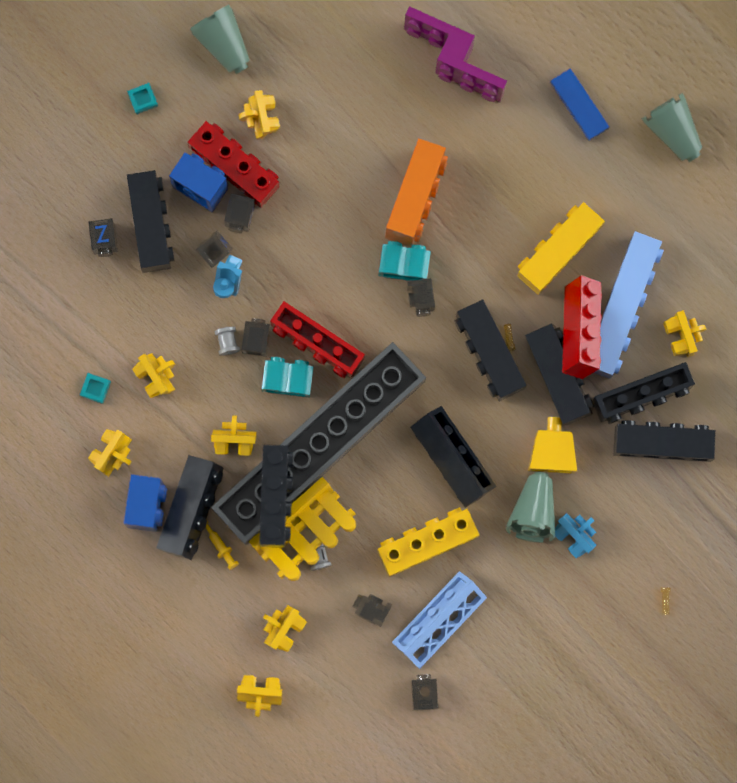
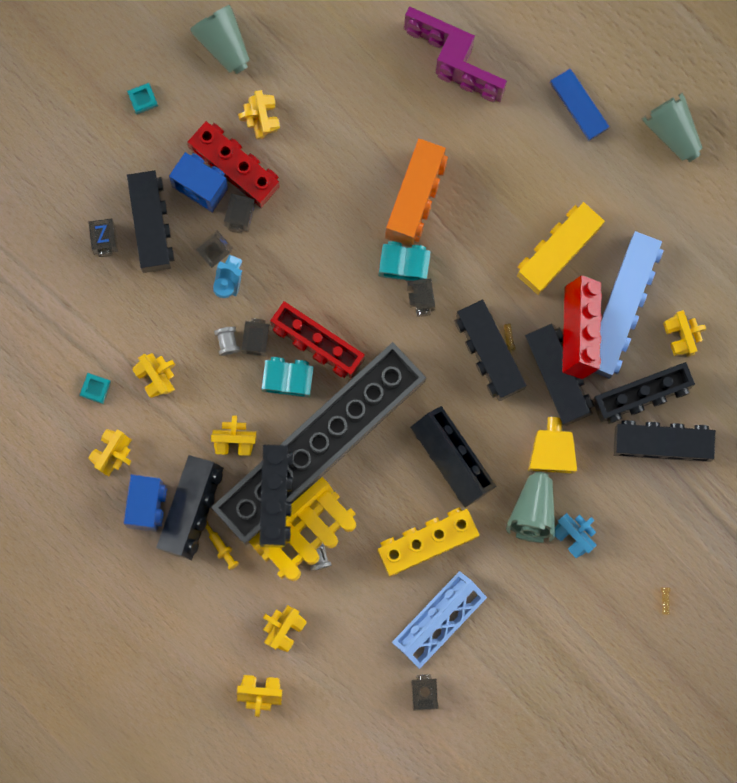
clear smoke brick [353,594,392,628] -> none

